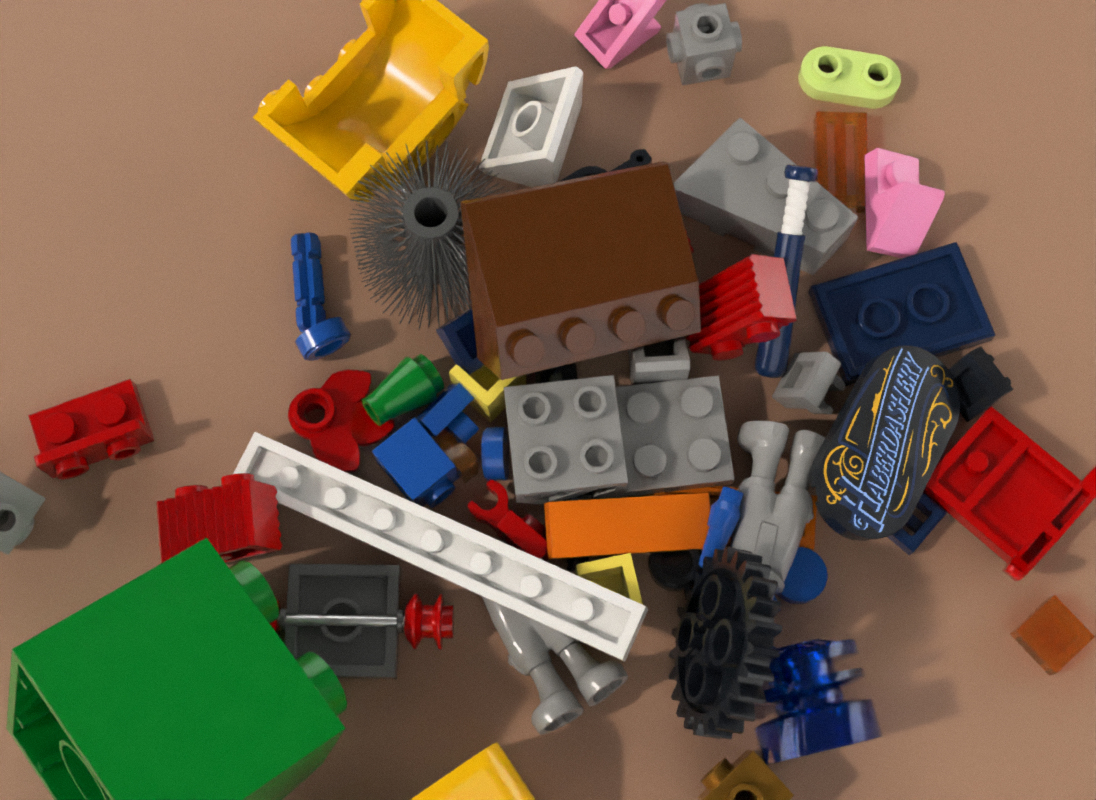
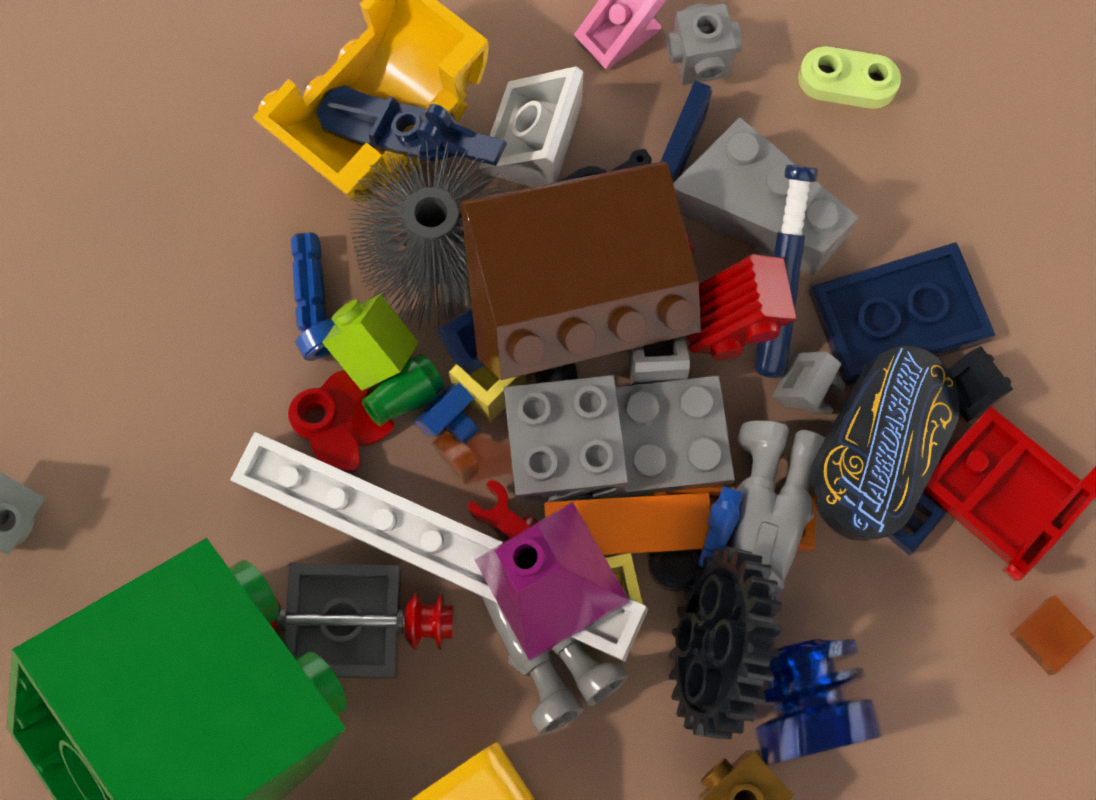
red bracket [28,379,154,480] -> none
red brick [156,473,283,563] -> none
blue brick [372,417,459,508] -> none
blue tile [481,427,510,481] -> none
blue tile [777,547,828,604] -> none
clear orange tile [813,111,868,213] -> none
bright pink slope [865,148,945,258] -> none
none -> dark blue piece [316,86,507,166]
none -> lime brick [322,294,419,391]
none -> magenta slope [474,502,630,661]
none -> dark blue tile [660,81,712,183]

